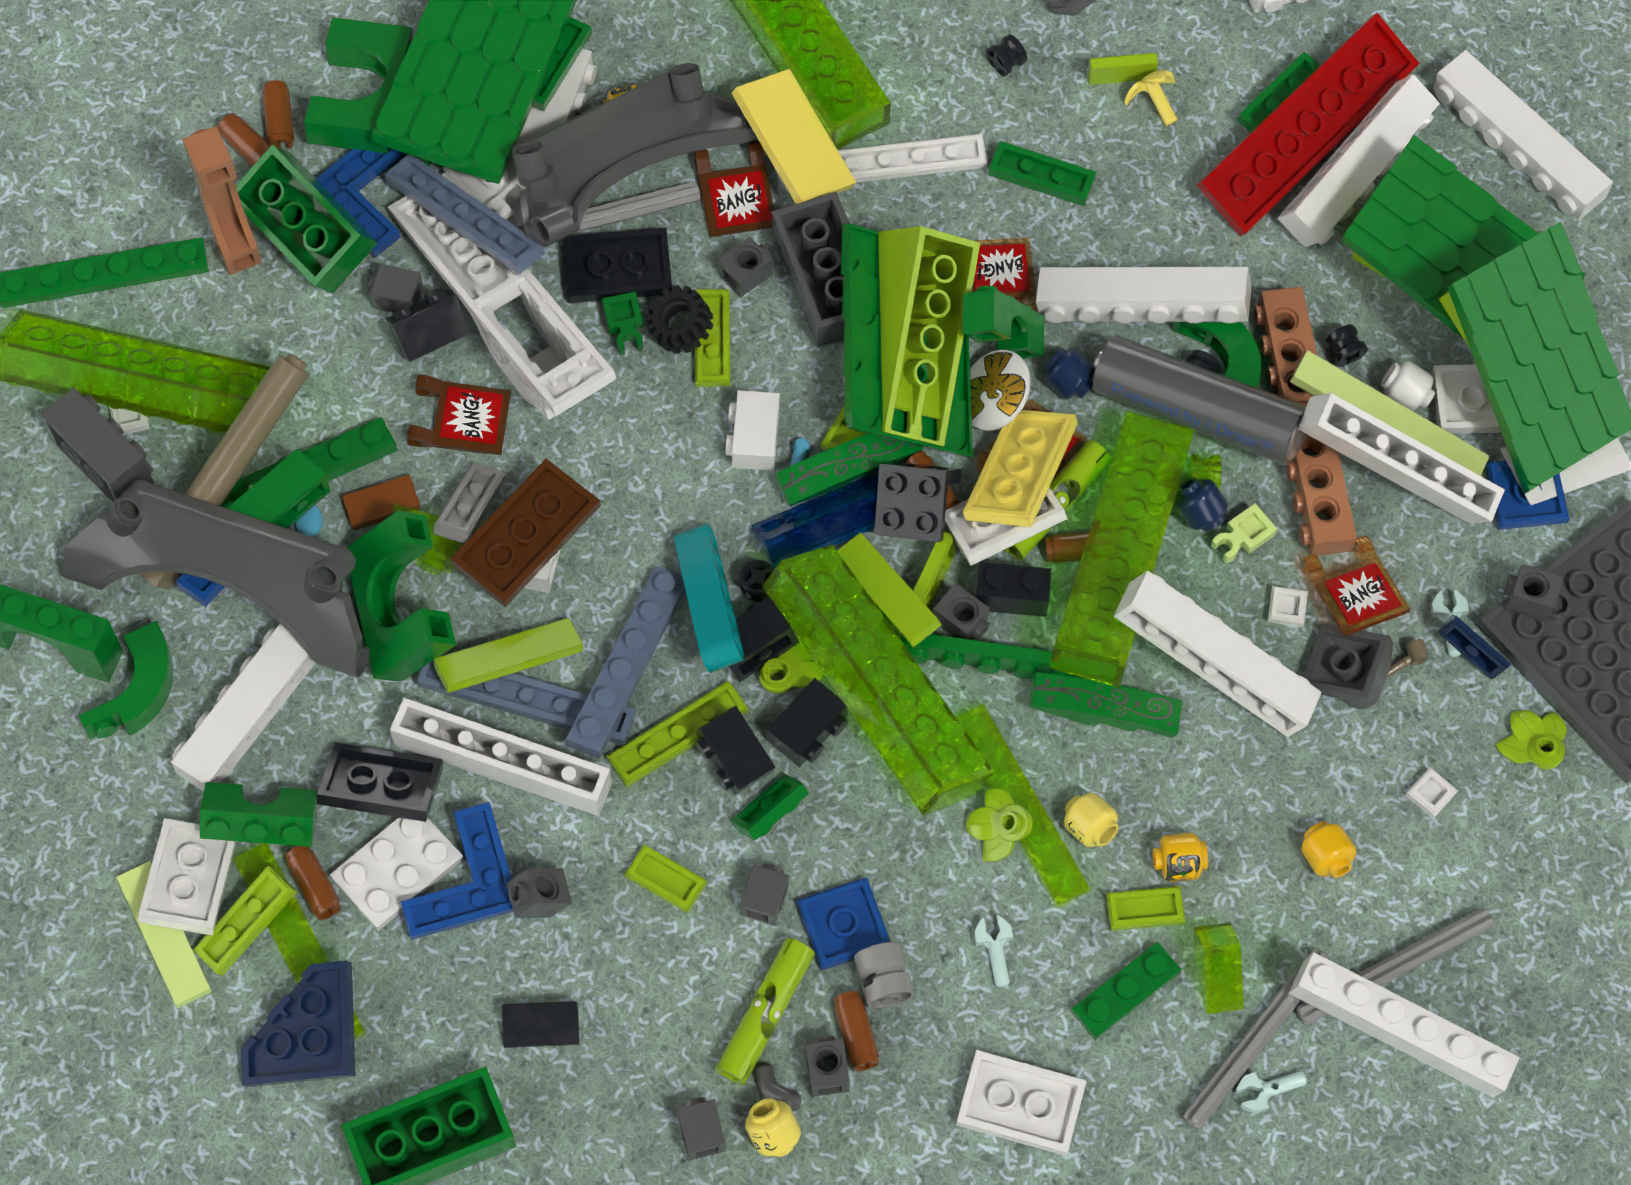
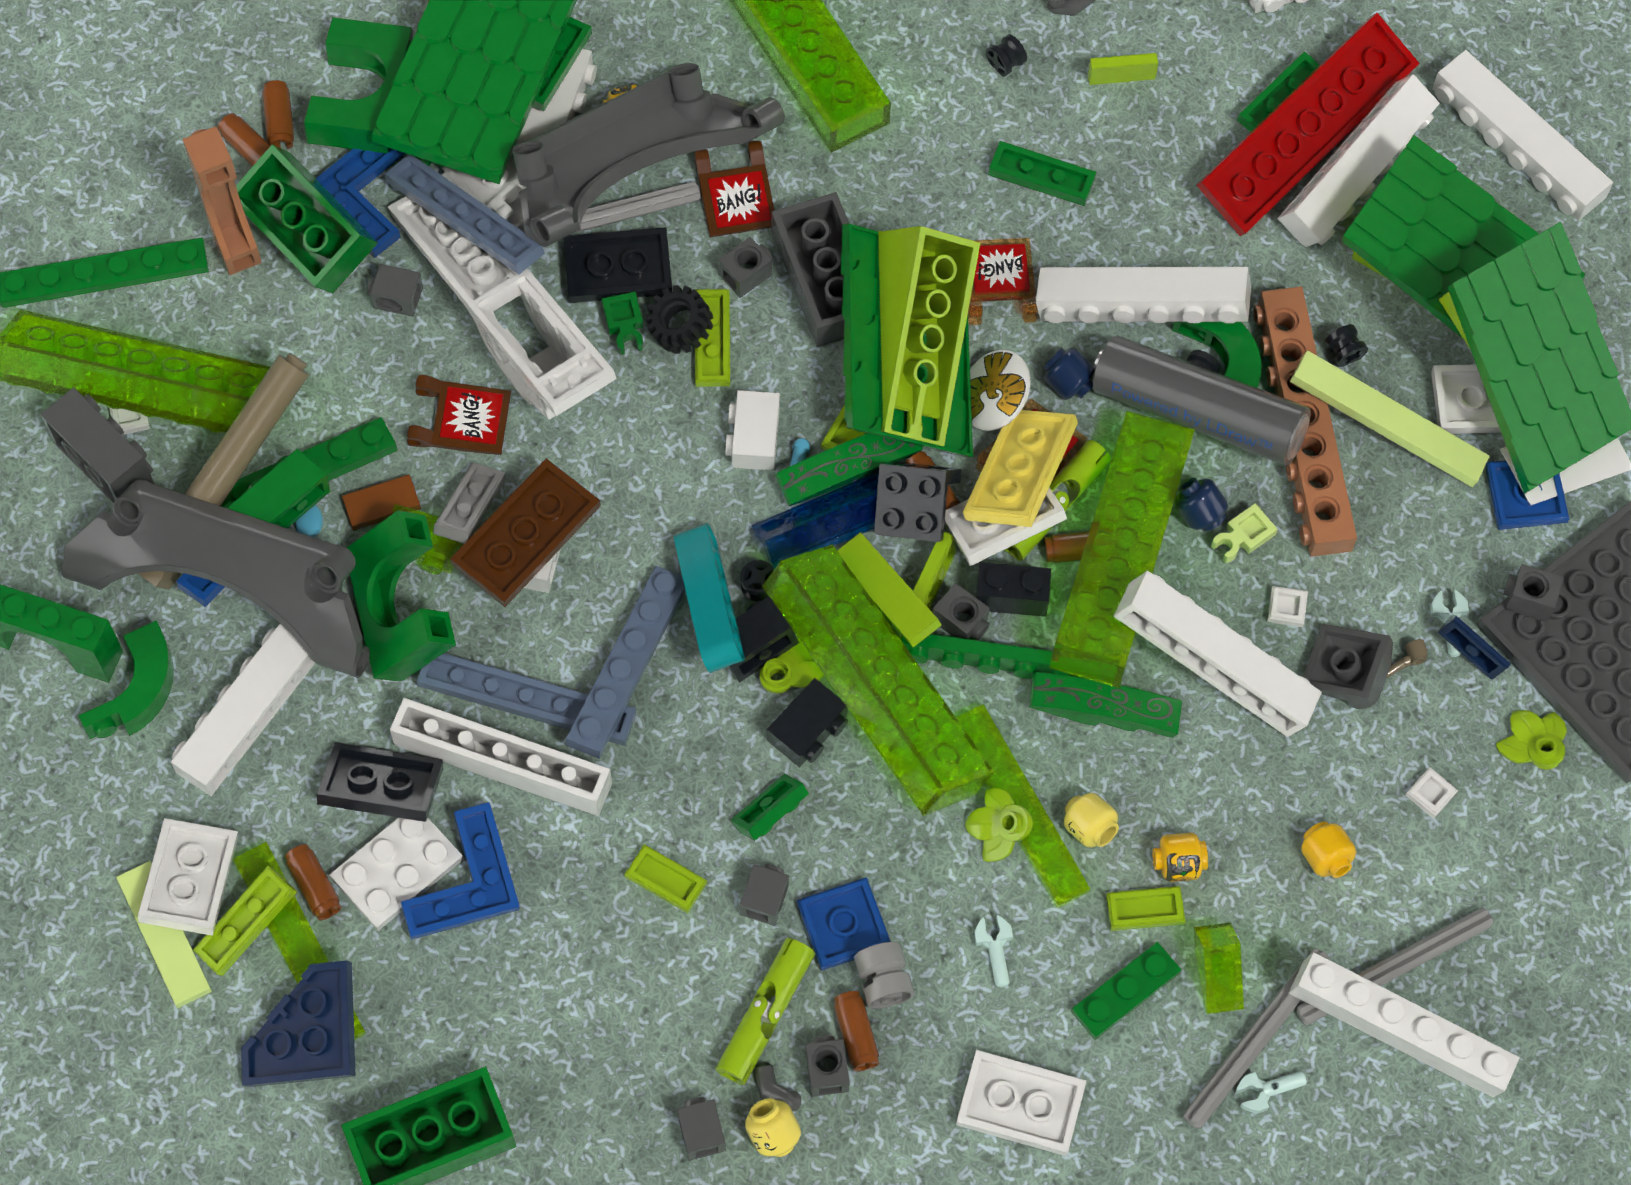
green arch [200,782,318,847] -> none
black brick [385,288,472,362] -> none
lime tile [434,618,583,693] -> none
black slope [502,1001,580,1048] -> none
dark grey brick [506,868,572,918] -> none
lime tile [606,680,749,788] -> none
black brick [695,706,776,795] -> none
light yellow tile [731,69,857,204] -> none
white tile [785,134,987,191] -> none
green arch [963,286,1045,360] -> none
light yellow plant [1124,69,1178,126] -> none
clear neon green wheel [1189,454,1222,489] -> none
white brick [1298,393,1505,524] -> none
flag [1302,535,1410,637] -> none
white head [1381,361,1435,411] -> none

